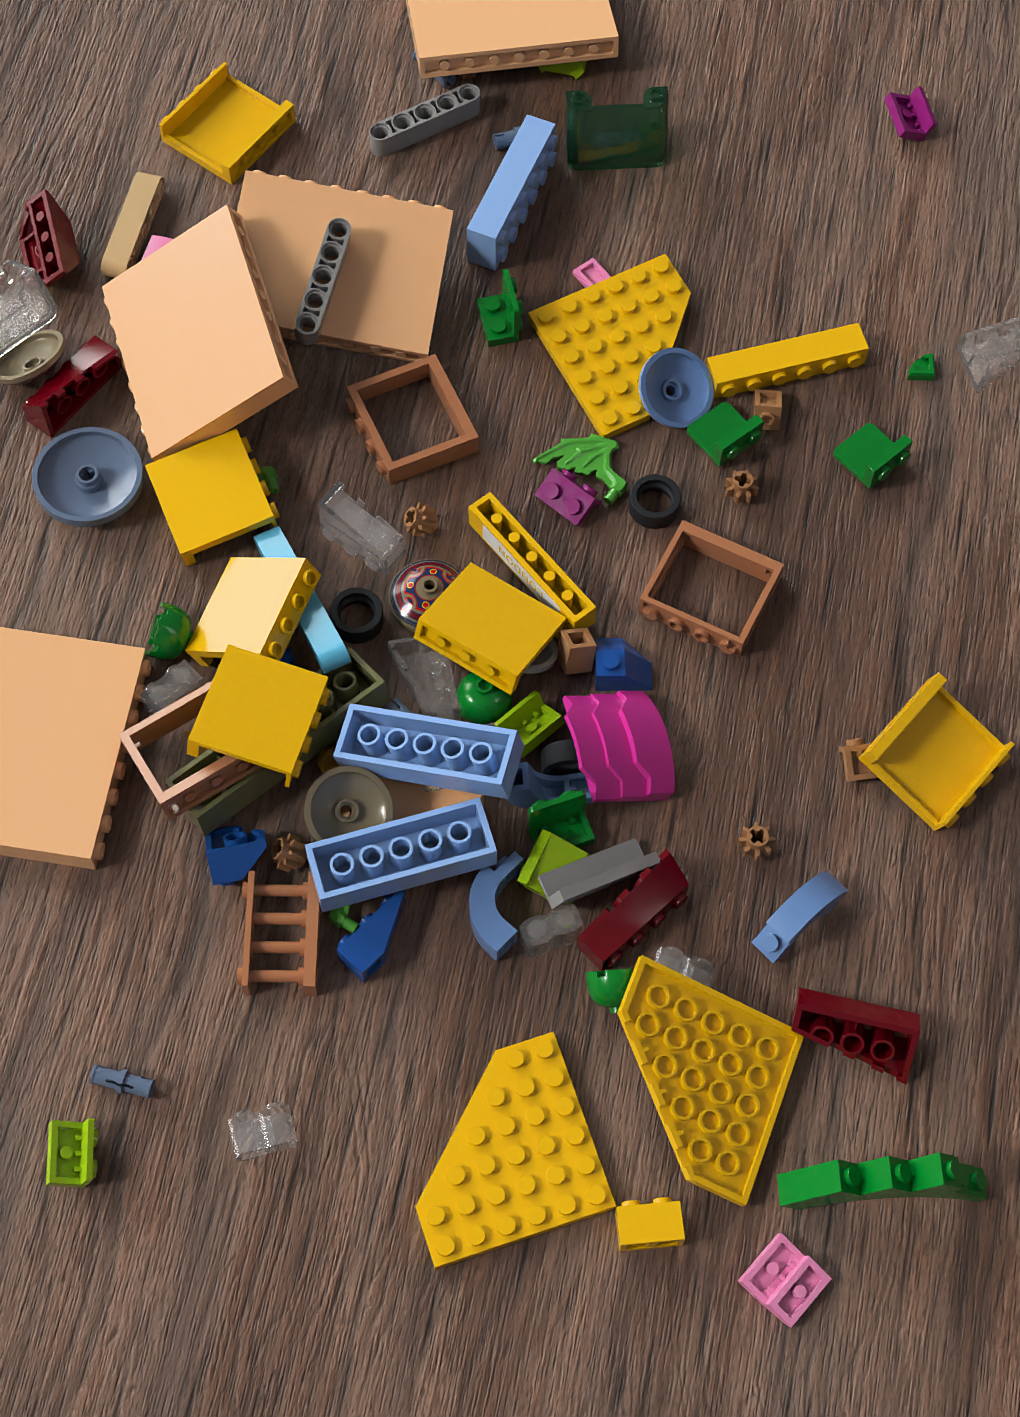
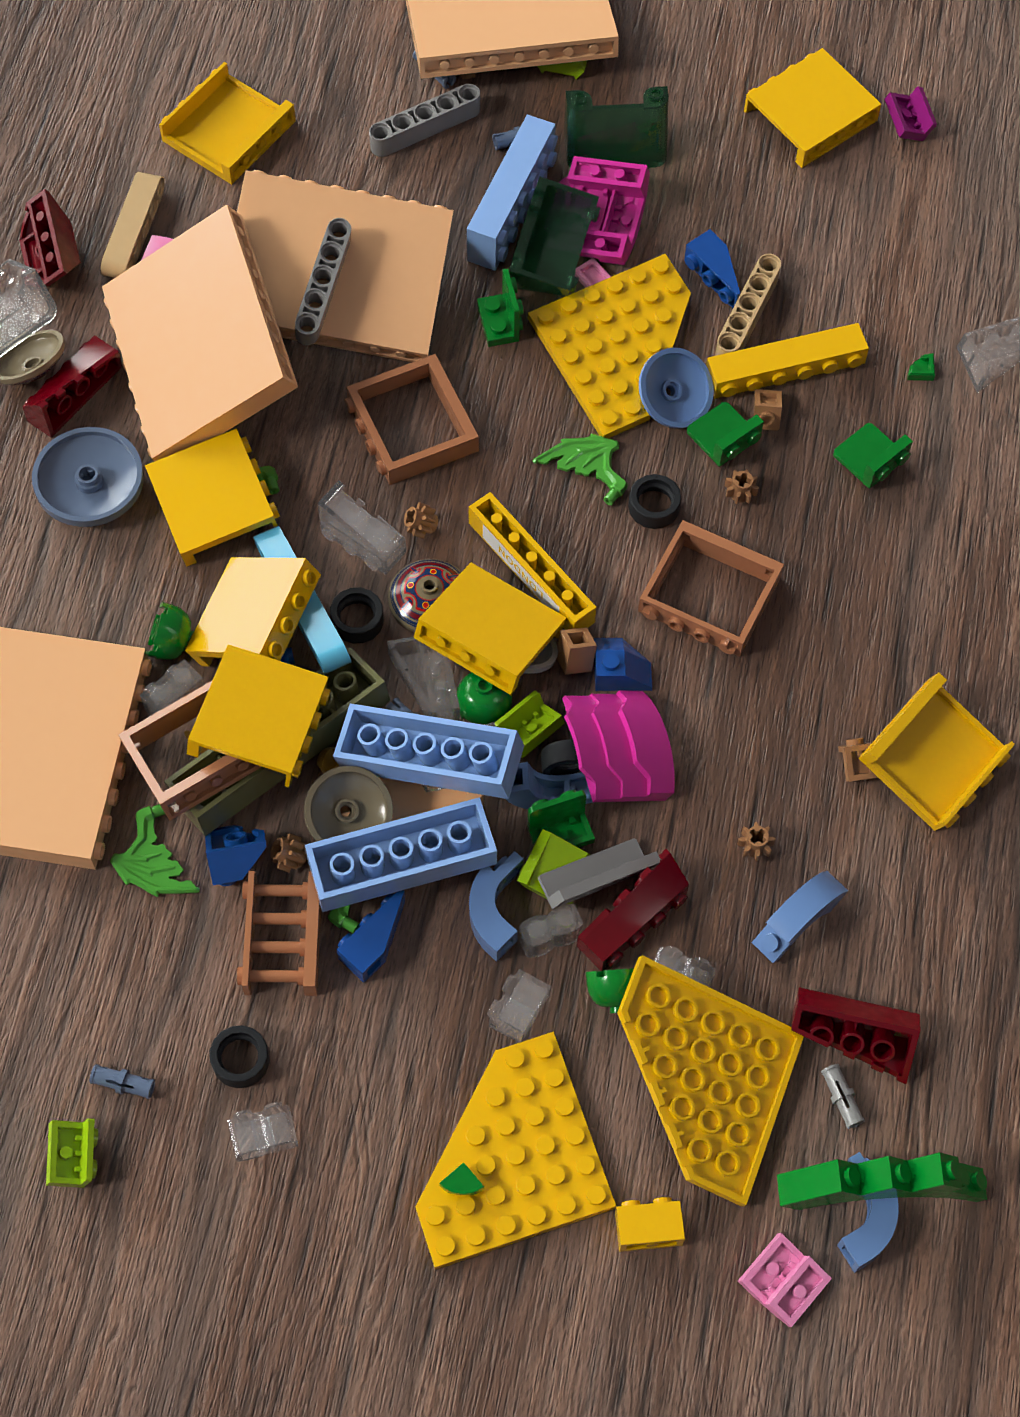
magenta bracket [534,468,602,527] -> none
none -> bright green animal [110,804,200,897]
none -> black tyre [209,1025,270,1088]
none -> green tile [439,1162,484,1195]
none -> clear brick [487,969,551,1043]
none -> clear green windscreen [509,176,601,296]
none -> dark pink slope [545,156,650,265]
none -> blue slope [684,229,740,308]
none -> tan beam [715,254,781,356]
none -> yellow panel [744,48,881,168]
none -> light grey pin [821,1064,865,1129]
none -> medium blue arch [837,1152,899,1273]

